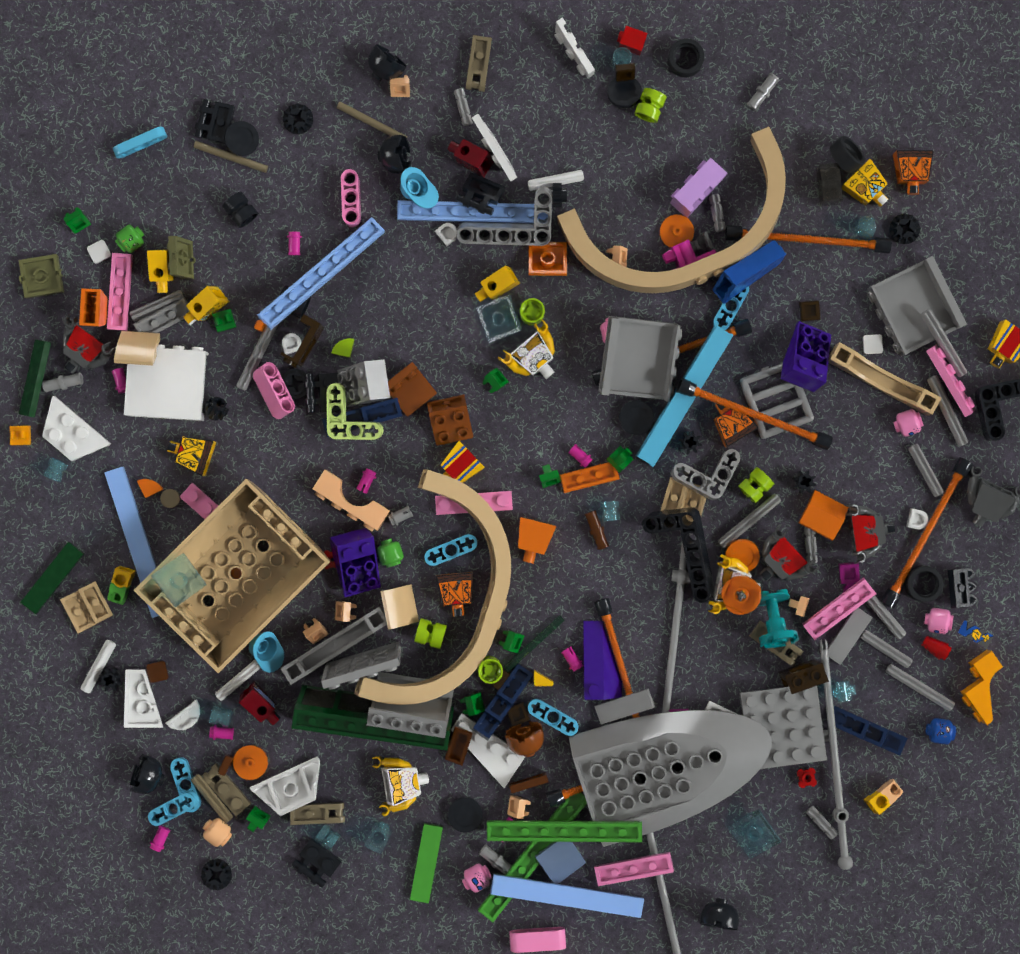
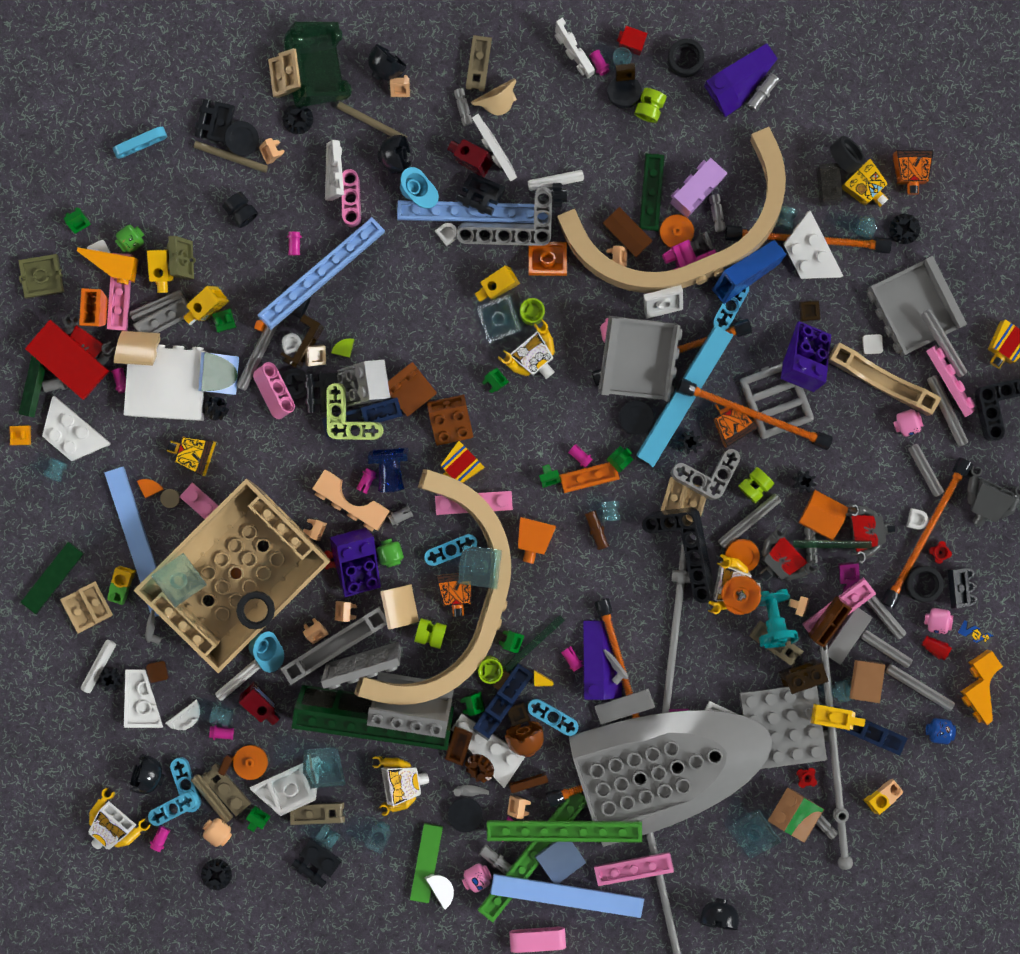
none -> red tile [25,320,109,400]
none -> light orange slope [77,247,139,285]
none -> torso [88,788,151,849]
none -> light grey bar [145,610,162,645]
none -> tile [198,352,239,395]
none -> black tyre [236,591,275,630]
none -> light nougat tile [259,138,284,164]
none -> tan slope [268,48,301,98]
none -> clear green windscreen [284,22,352,107]
none -> light nougat tile [303,519,327,541]
none -> clear light blue slope [303,748,346,788]
none -> tan tile [305,345,326,366]
none -> white wing [325,140,344,201]
none -> clear blue plant [368,448,409,492]
none -> white tile [424,874,454,909]
none -> light grey bar [452,785,489,797]
none -> clear light blue slope [459,545,502,589]
none -> reddish brown gear [465,754,494,783]
none -> tan hat [471,78,517,115]
none -> dark pink pin [589,50,610,76]
none -> reddish brown piece [603,207,652,258]
none -> light grey bar [604,649,628,685]
none -> dark green tile [639,153,665,232]
none -> white tile [644,285,683,319]
none -> dark purple wedge [704,43,778,117]
none -> medium nougat slope [768,788,824,843]
none -> clear light blue wheel [775,206,798,230]
none -> white wing [783,210,843,279]
none -> clear green bar [793,540,872,549]
none -> reddish brown piece [809,595,852,647]
none -> yellow hinge [810,704,865,730]
none -> medium nougat slope [849,660,885,703]
none -> red plate [929,541,952,564]

